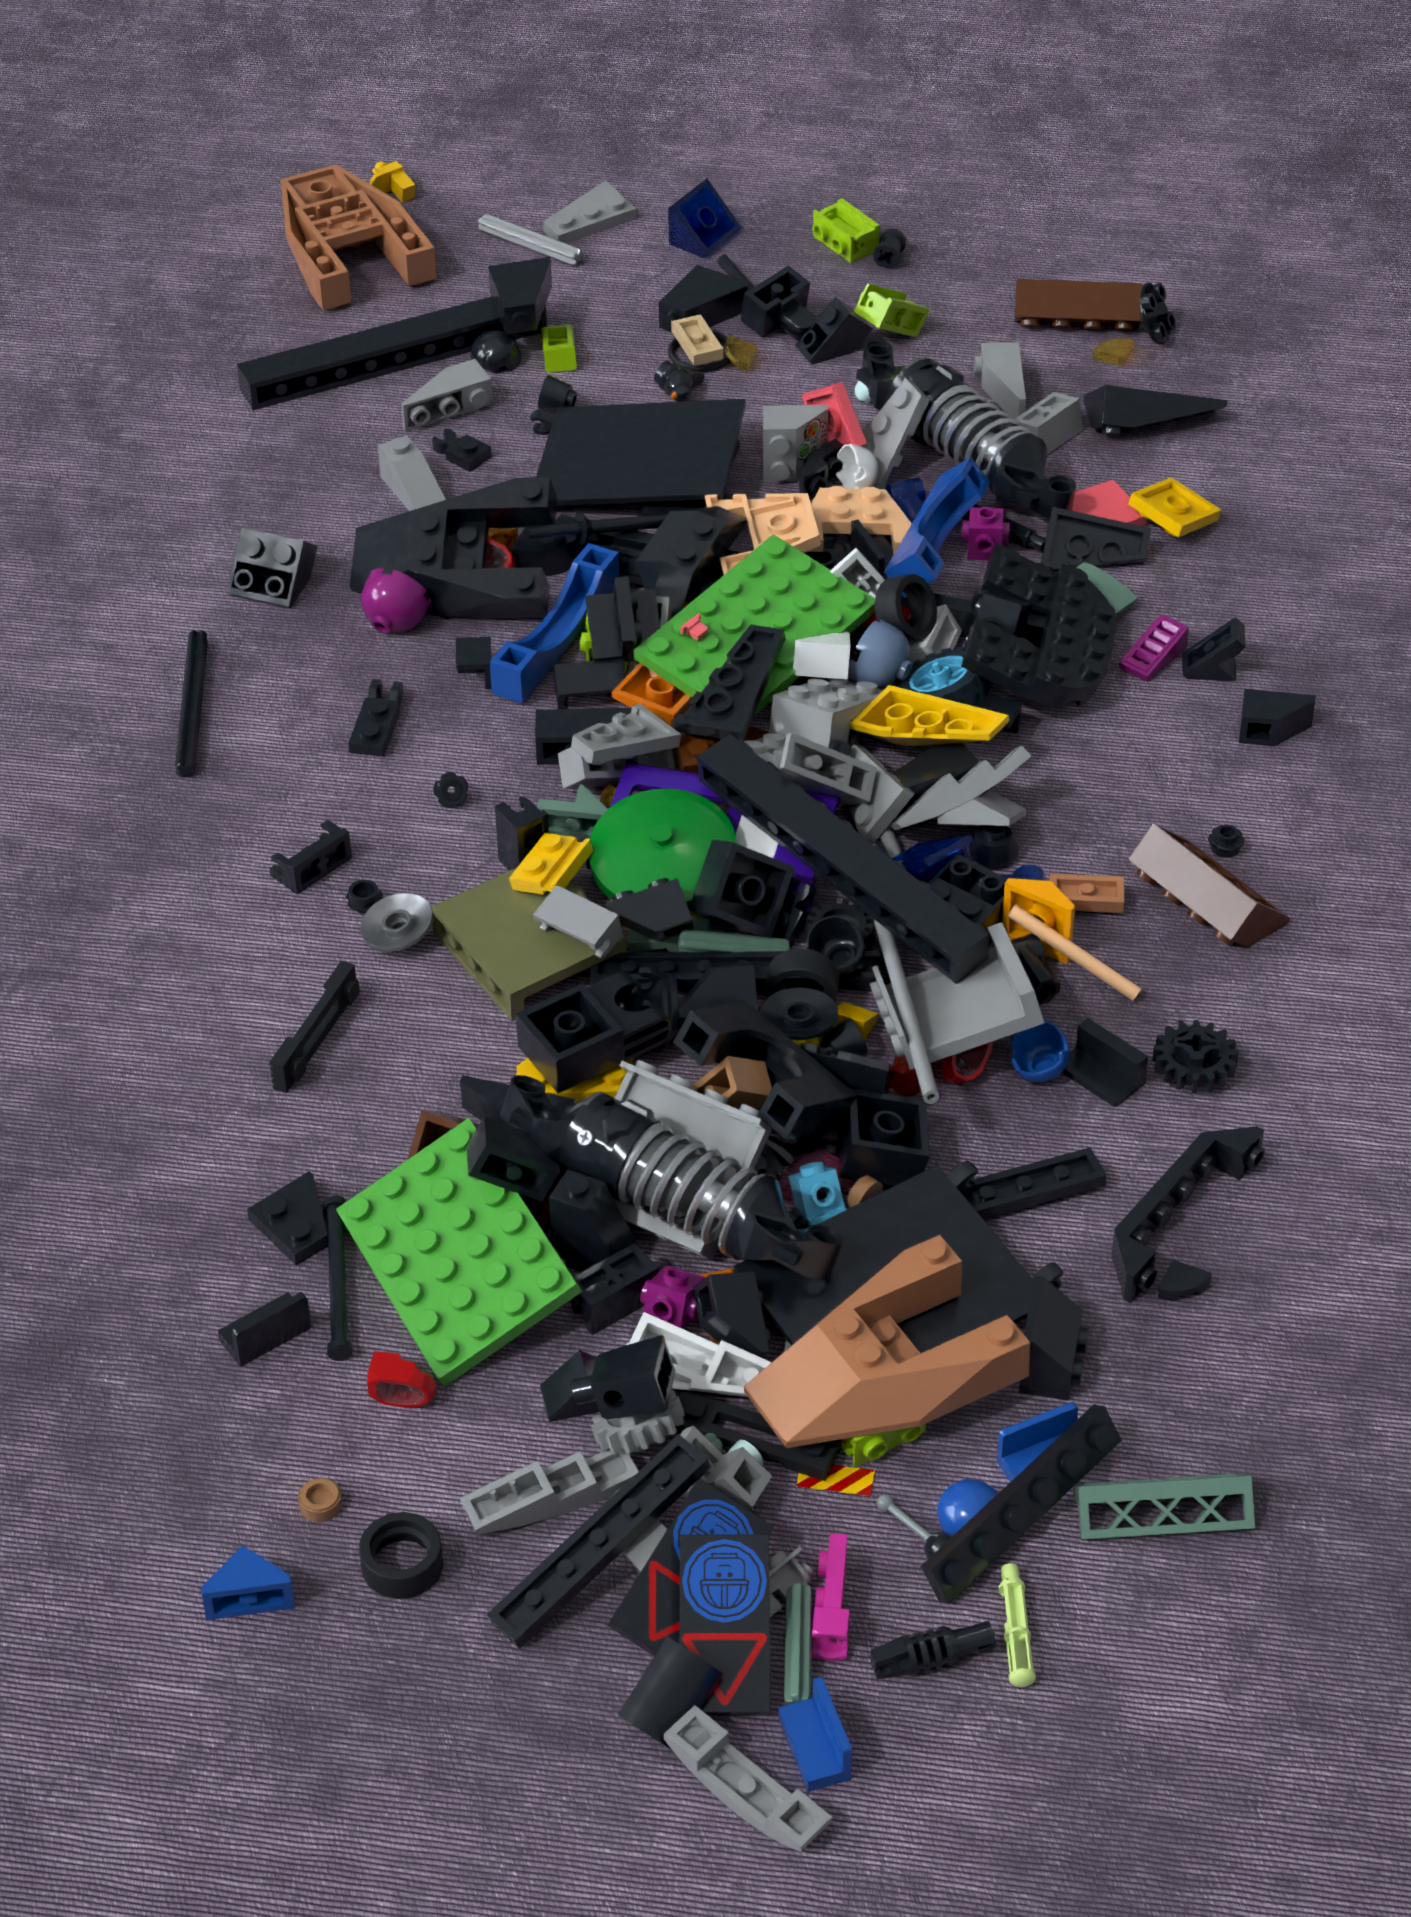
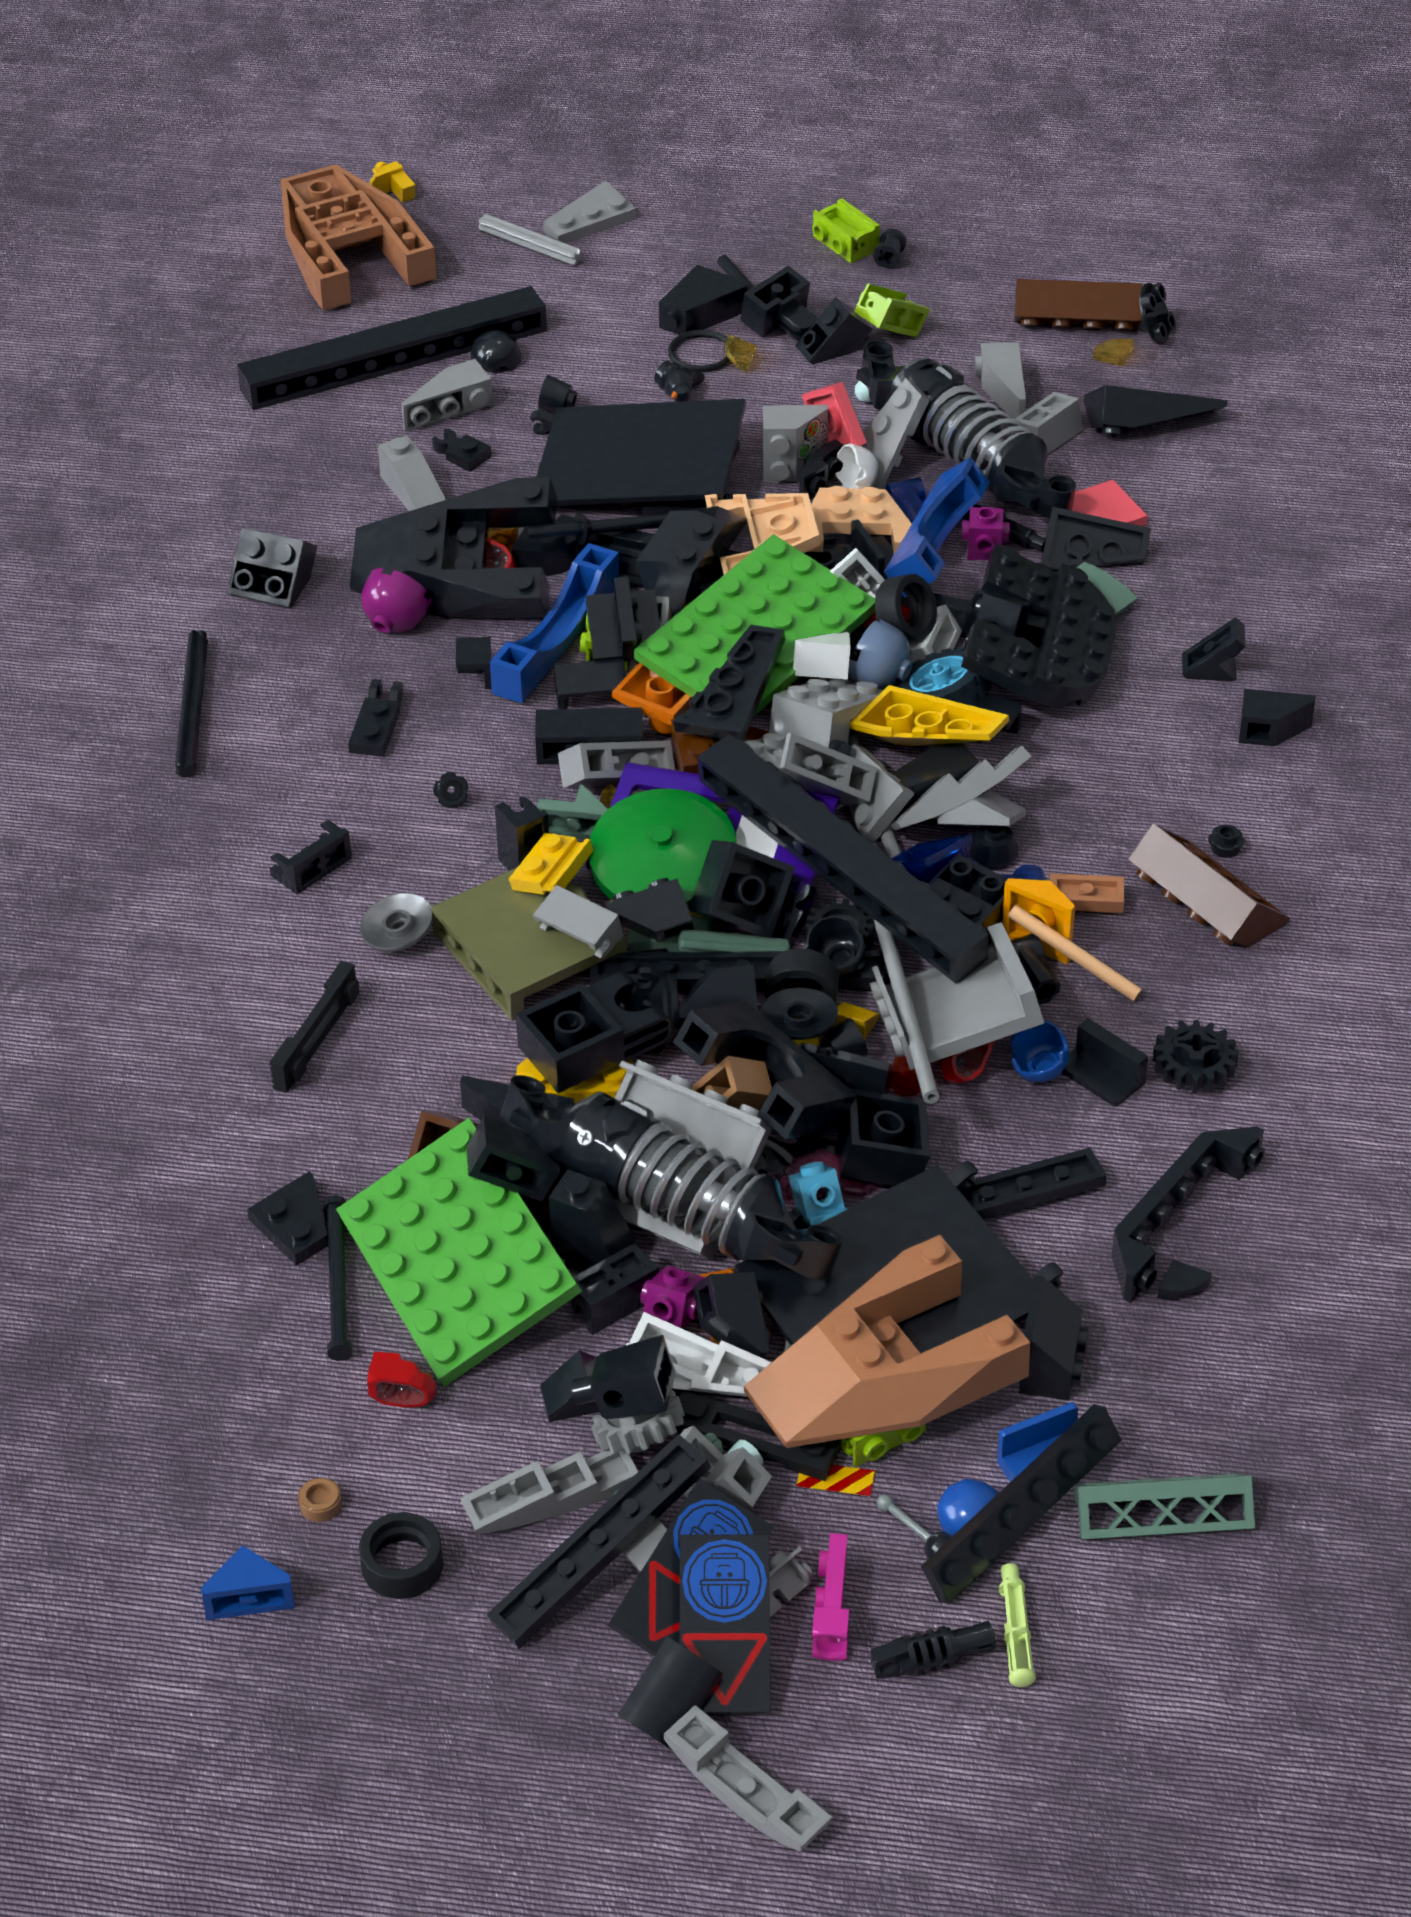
black panel [218,1292,311,1367] -> none
black plate [346,880,383,913] -> none
black slope [488,257,552,335] -> none
lime slope [541,324,577,373] -> none
light grey wing [571,703,681,765] -> none
clear blue slope [668,178,742,258] -> none
tan plate [671,314,723,366] -> none
coral piece [680,613,709,642] -> none
blue panel [778,1676,852,1792] -> none
sand green axle [784,1583,813,1705] -> none
medium nougat tile [846,1175,883,1209] -> none
magenta slope [1119,614,1189,682] -> none
yellow plate [1128,477,1222,538] -> none

